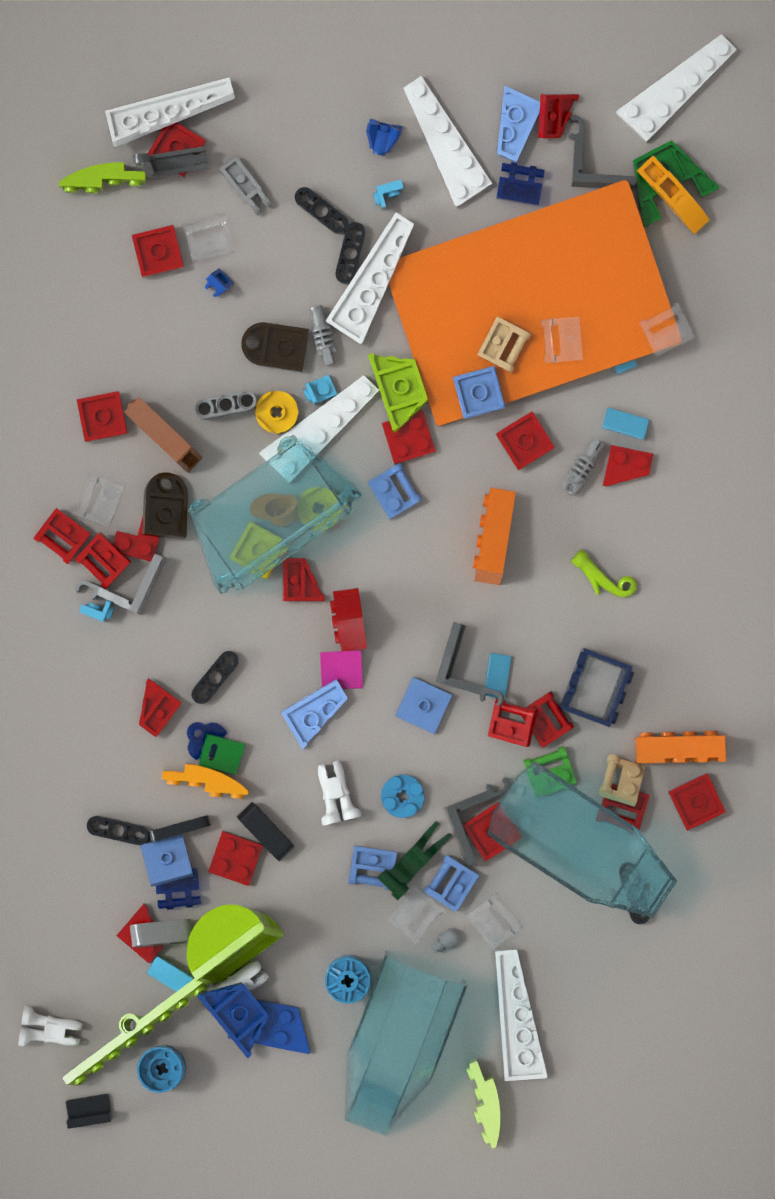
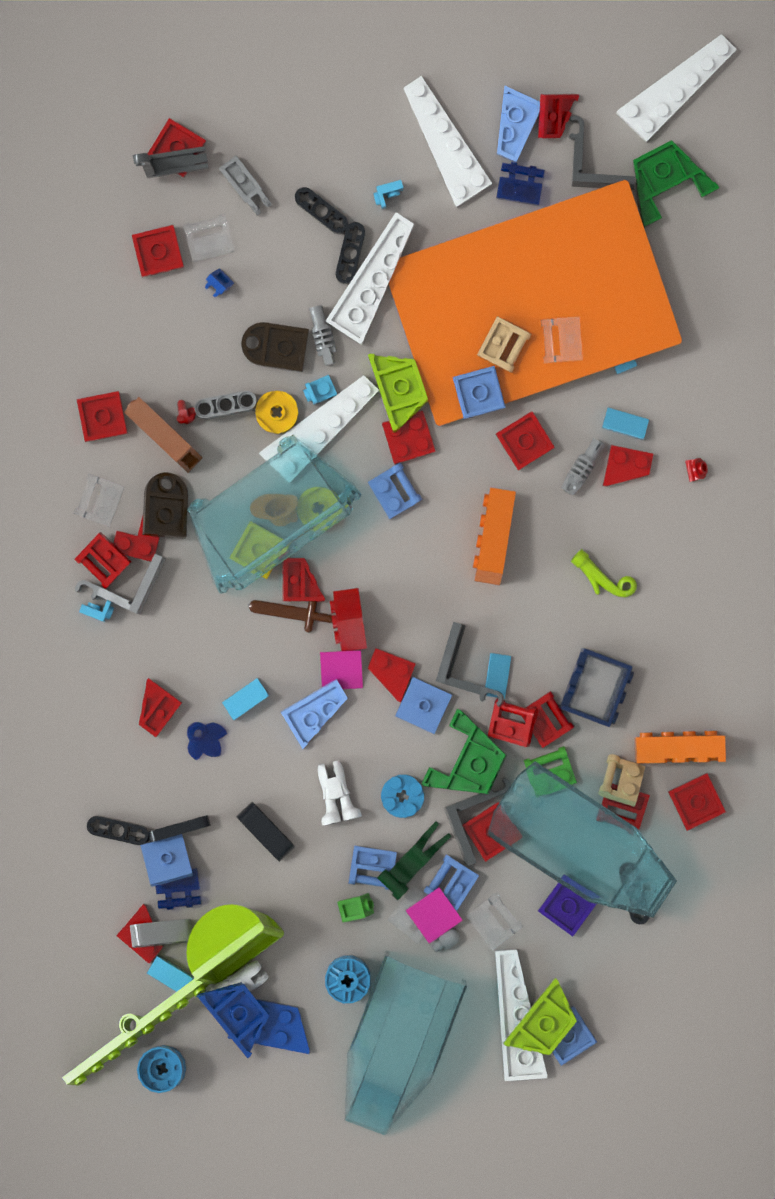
white piece [18,1005,83,1047] -> none
red plate [33,508,91,565] -> none
lime slope [59,162,147,194] -> none
black panel [66,1094,112,1129] -> none
white wing [105,77,235,147] -> none
light orange slope [162,763,249,799] -> none
black beam [191,651,239,704] -> none
green piece [198,733,245,775] -> none
red plate [208,831,263,886] -> none
blue brick [366,119,402,156] -> none
yellowish green slope [466,1058,500,1149] -> none
light orange slope [637,156,710,235] -> none
clear plate [639,303,695,357] -> none
none -> red plate [177,400,196,424]
none -> medium azure slope [222,678,270,720]
none -> reddish brown sword [249,600,333,633]
none -> bright green bracket [337,893,374,922]
none -> red wing [368,648,416,702]
none -> dark pink sticker [405,888,463,944]
none -> green wing [421,709,507,794]
none -> lime wing [503,978,577,1055]
none -> dark purple plate [538,876,598,937]
none -> medium blue plate [552,1006,597,1066]
none -> red plate [685,458,708,482]

